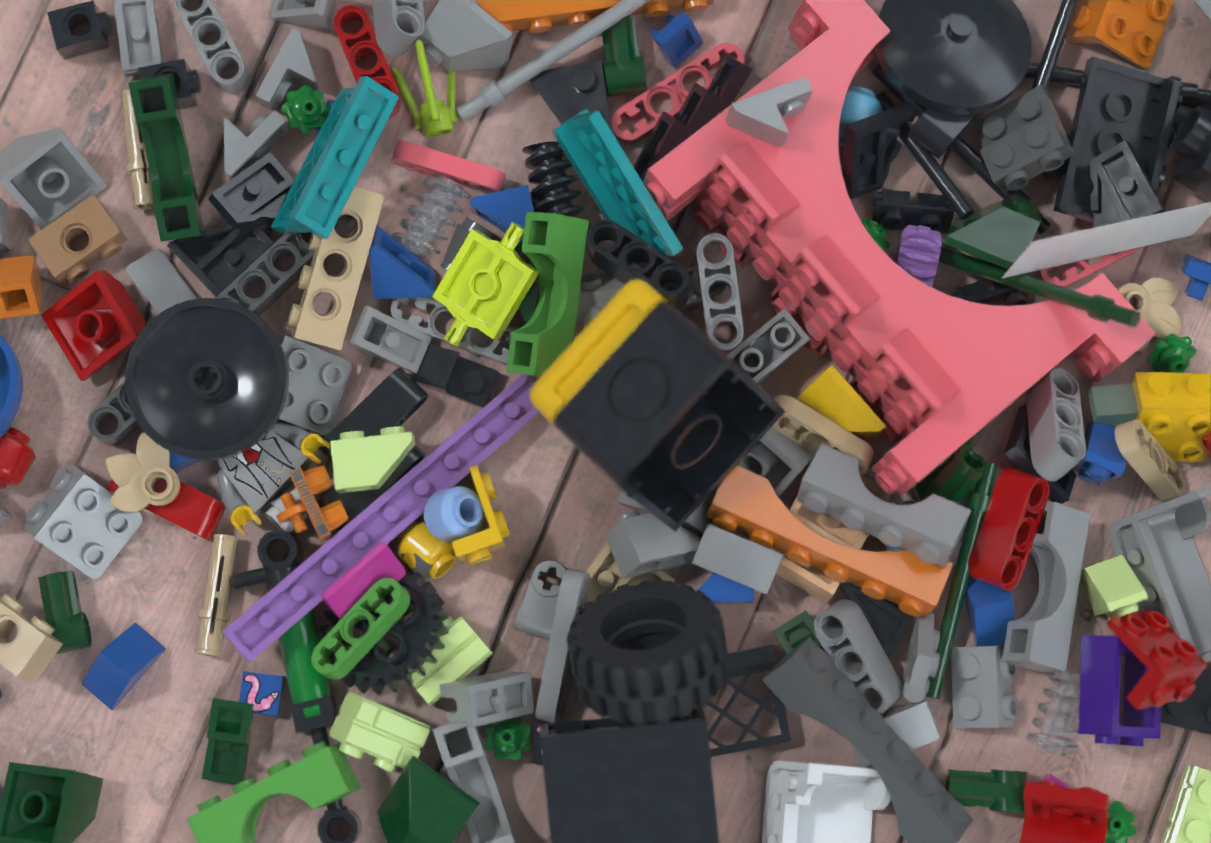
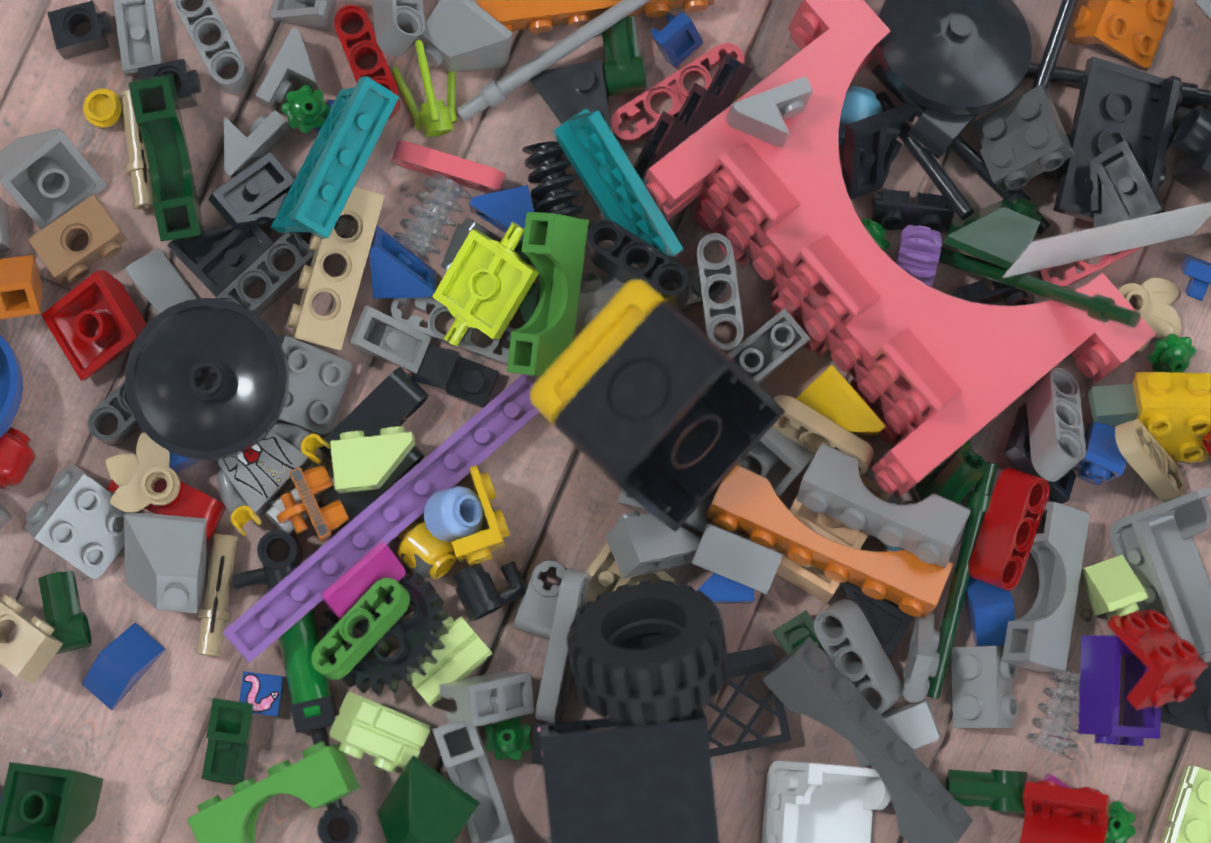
none -> yellow plate [83,88,123,128]
none -> light grey slope [124,512,207,613]
none -> black piece [452,561,527,622]

